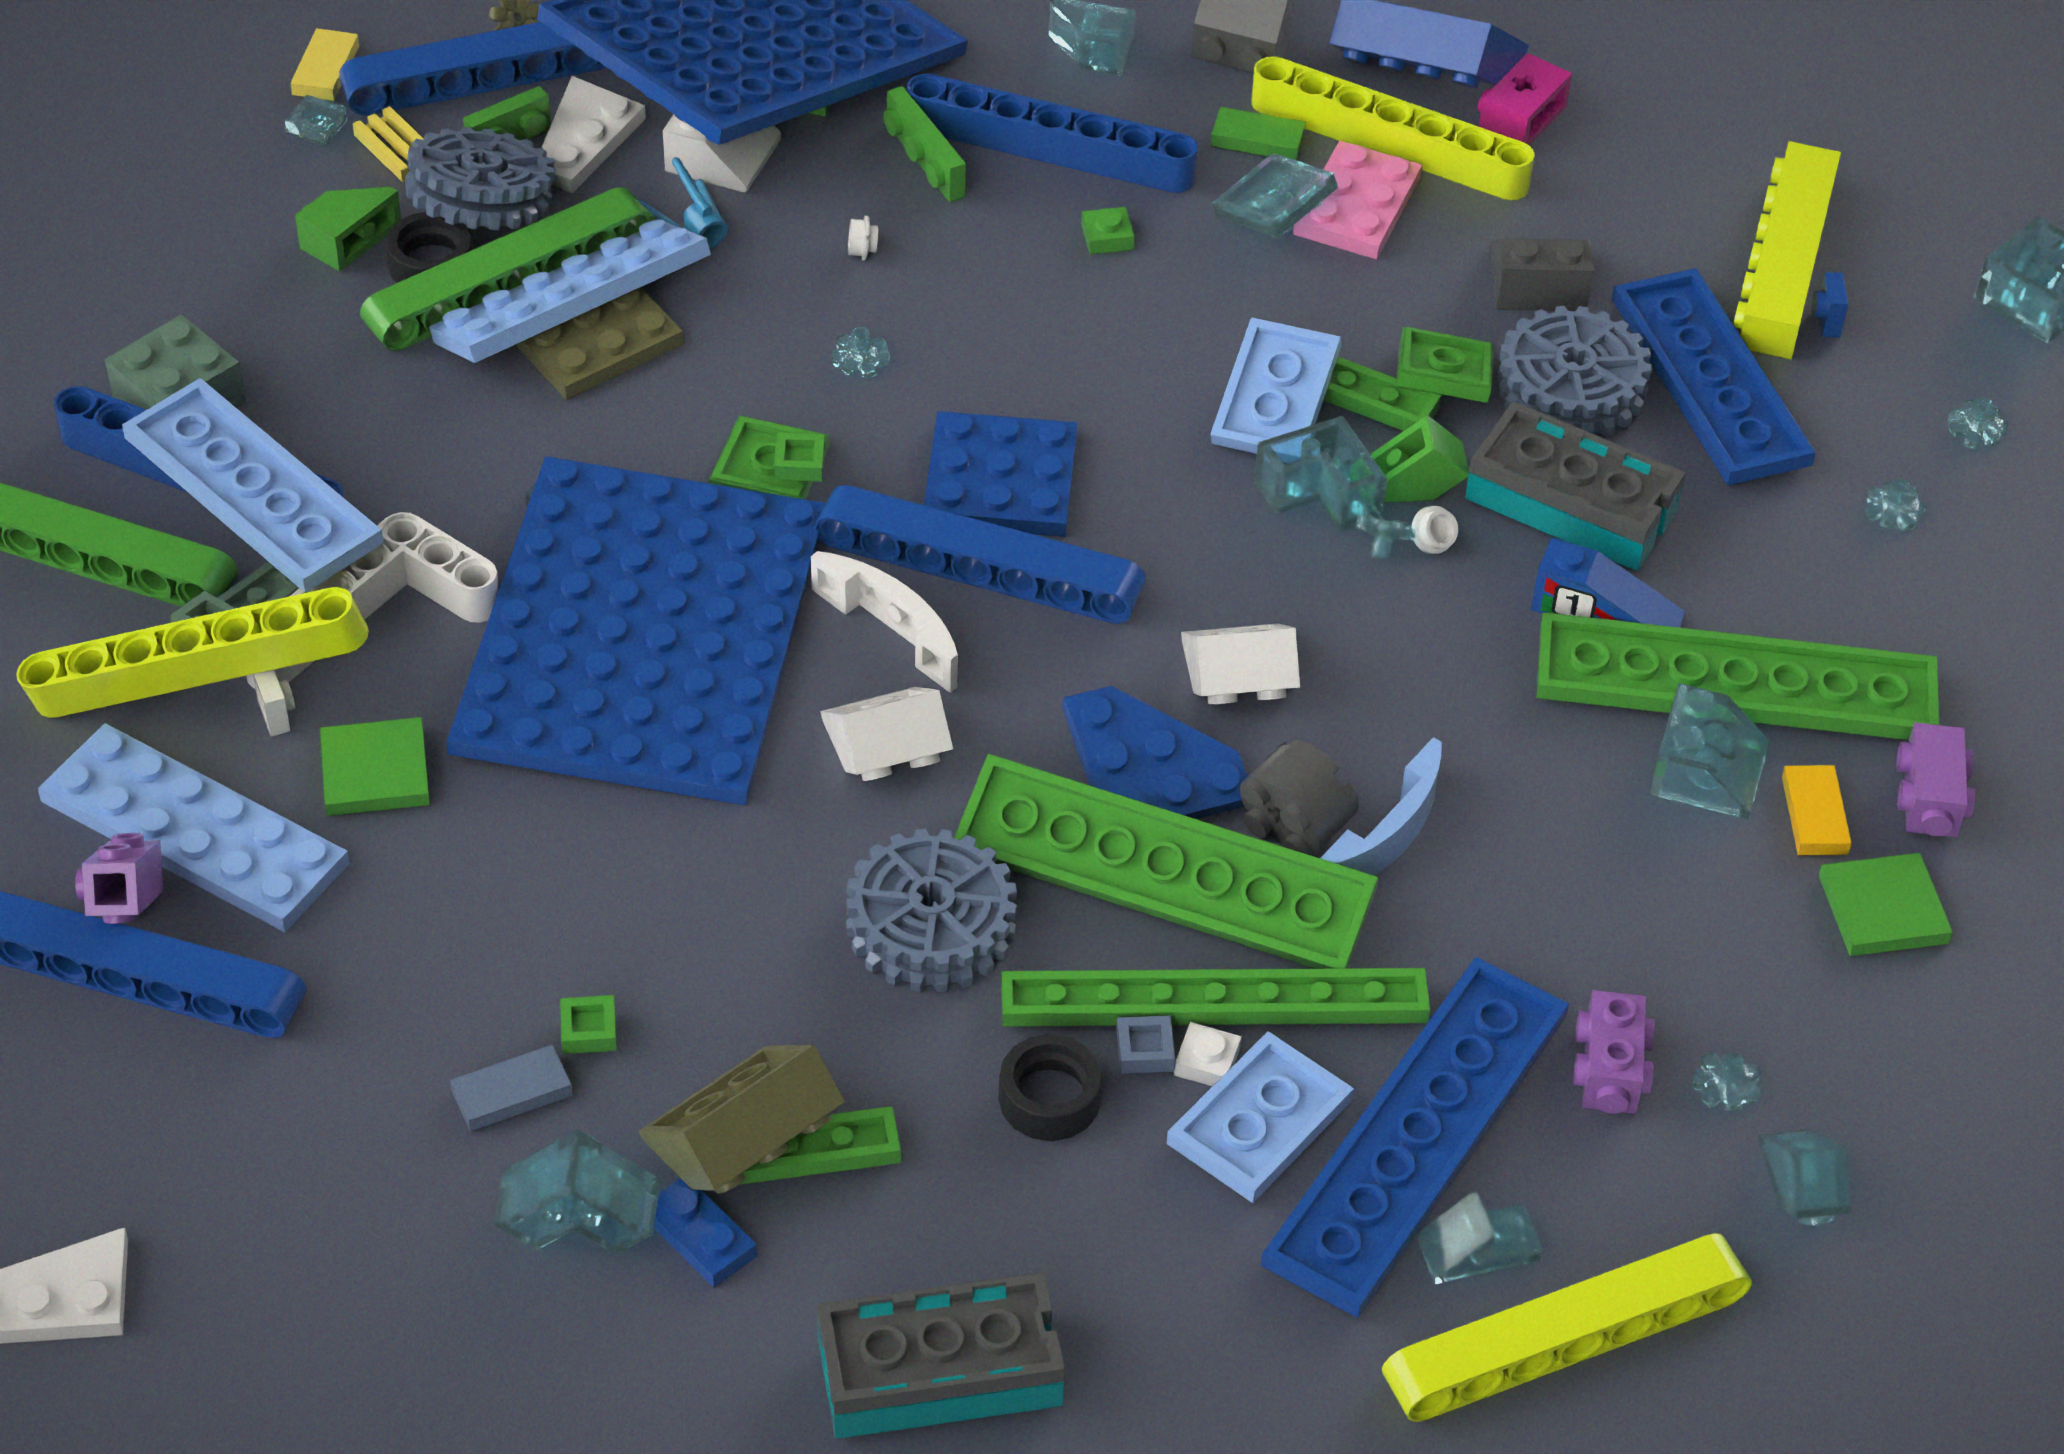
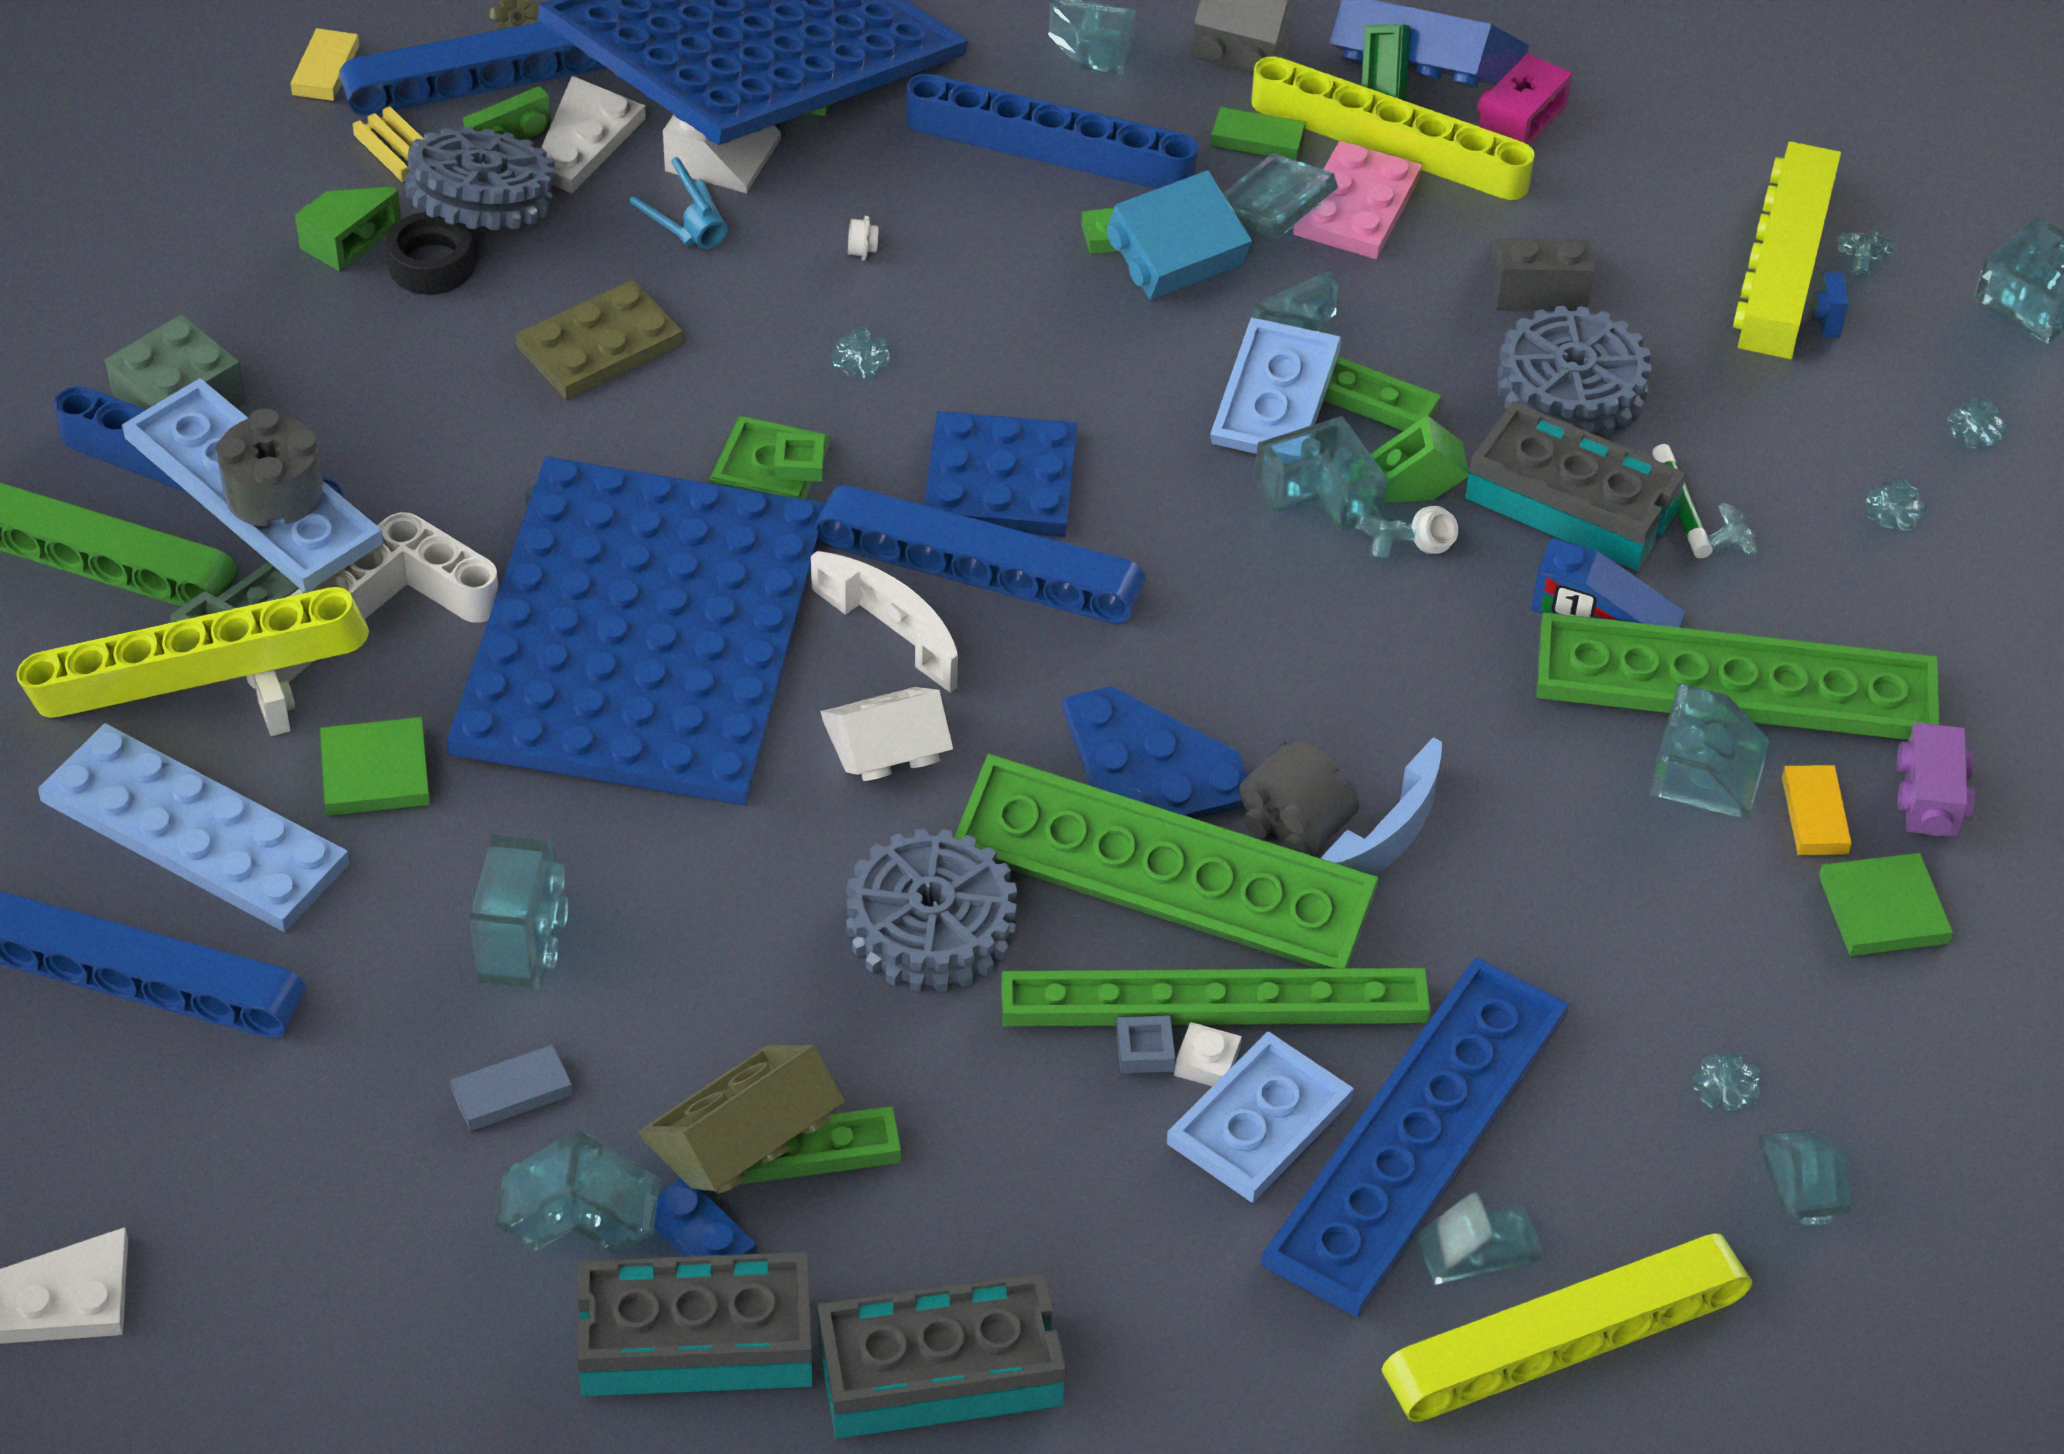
medium lavender brick [75,833,164,924] -> none
clear light blue plate [285,95,347,147] -> none
bright green beam [360,187,655,351] -> none
light blue plate [429,220,711,363] -> none
bright green plate [560,995,617,1054] -> none
bright green plate [883,86,966,202] -> none
black tyre [998,1034,1103,1141] -> none
white slope [1181,623,1300,704] -> none
bright green tile [1396,326,1493,403] -> none
medium lavender brick [1573,990,1655,1114] -> none
blue plate [1611,268,1816,486] -> none
none -> dark grey brick [216,408,323,526]
none -> clear light blue brick [470,834,568,990]
none -> dark grey piece [577,1252,812,1396]
none -> dark azure brick [1107,170,1252,300]
none -> clear light blue slope [1253,271,1339,333]
none -> green tile [1361,24,1410,101]
none -> bar [1652,444,1713,558]
none -> clear light blue plant [1708,501,1757,557]
none -> clear light blue plant [1836,232,1895,275]

